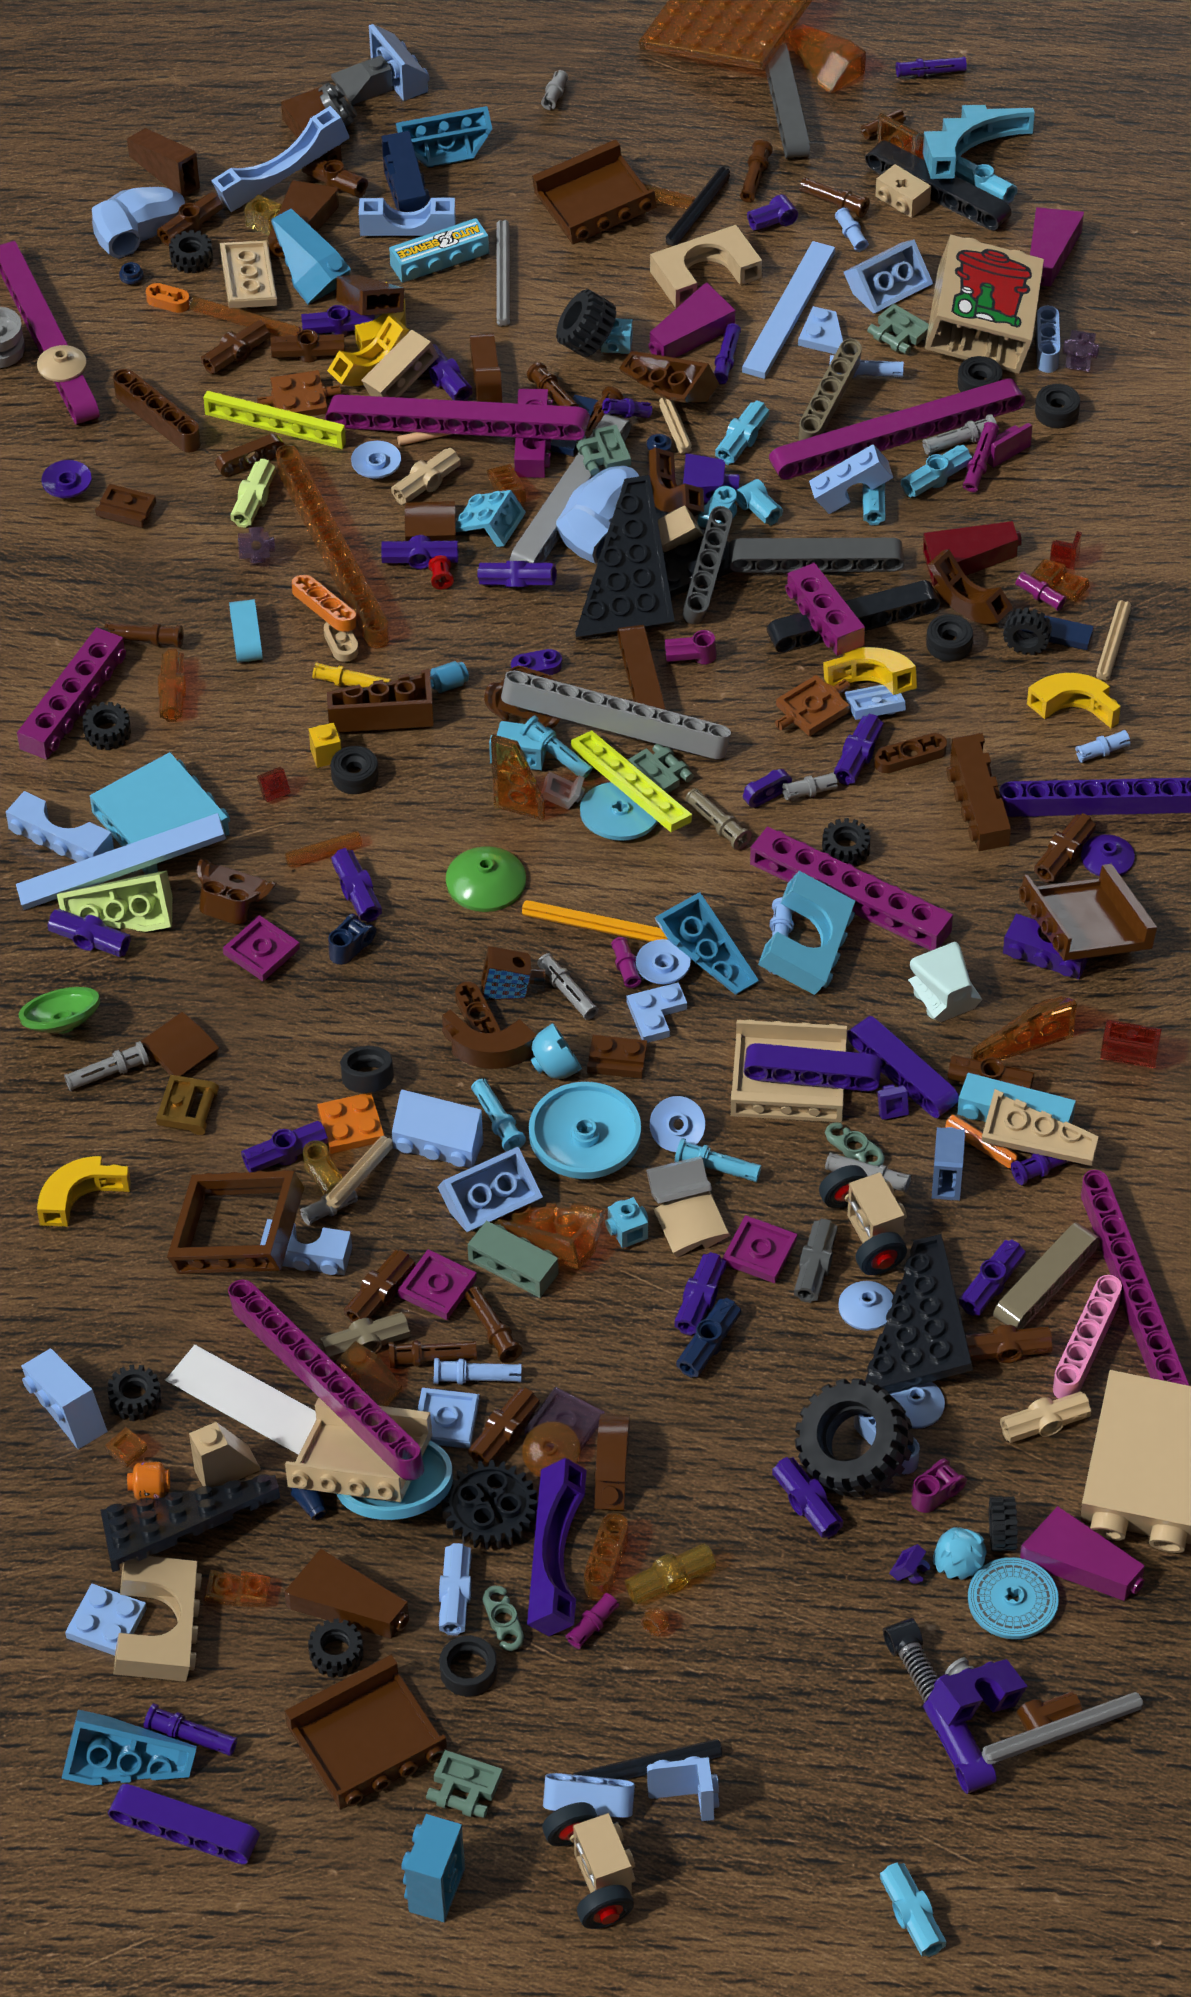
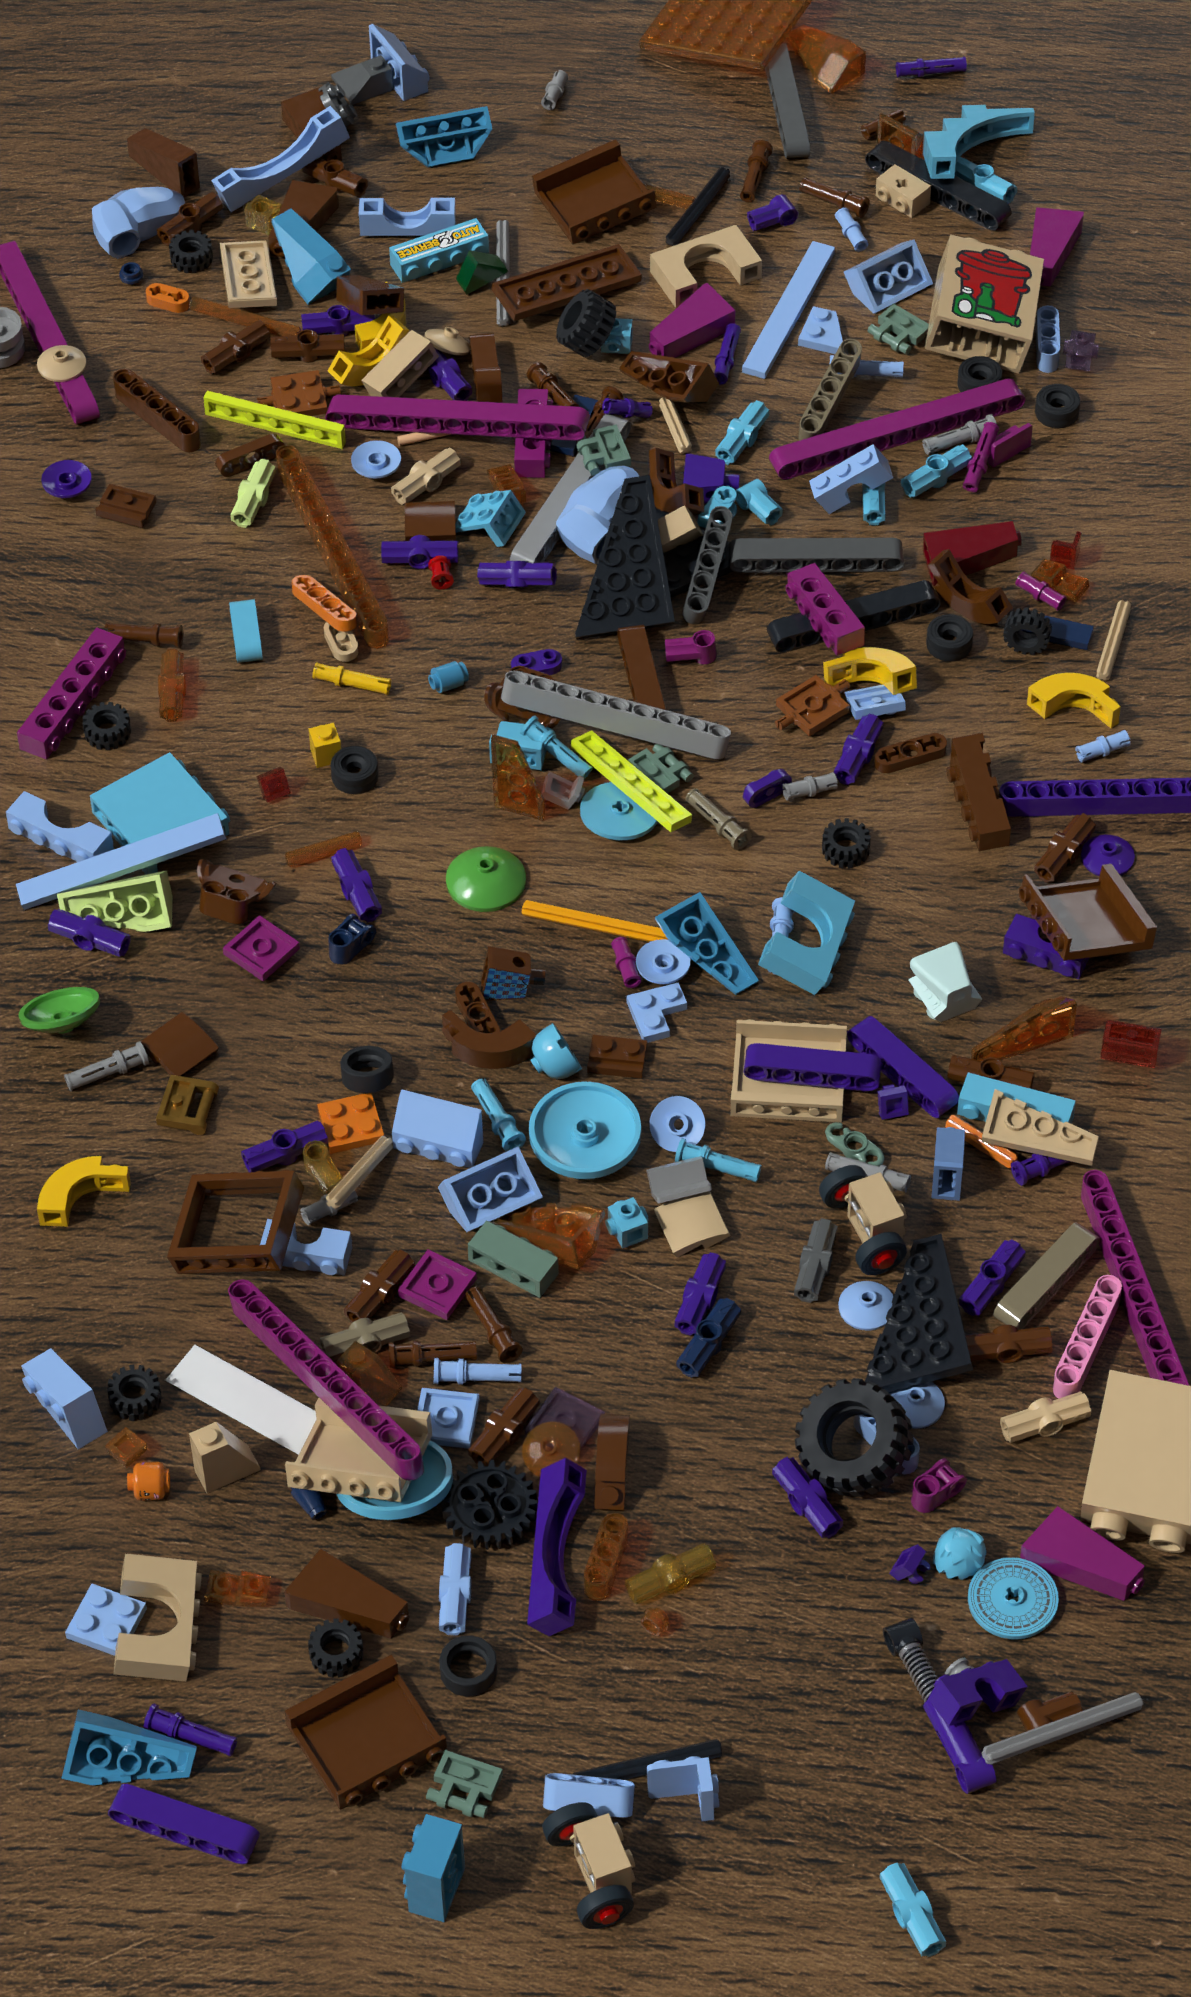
black wing [100,1474,280,1572] -> none
clear purple brick [238,527,275,563] -> none
reddish brown wedge [327,669,433,732] -> none
dark blue wedge [381,131,430,212] -> none
sand green piece [483,1585,524,1651] -> none
light grey pin [537,953,599,1020] -> none
magenta pin [565,1593,619,1649] -> none
dark blue plate [647,434,672,451] -> none
magenta plate [722,1215,797,1284] -> none
magenta brick [750,826,953,951] -> none
black tyre [989,1496,1018,1551] -> none
none -> tan dish [424,327,471,355]
none -> dark green slope [456,250,508,295]
none -> reddish brown plate [492,244,642,321]

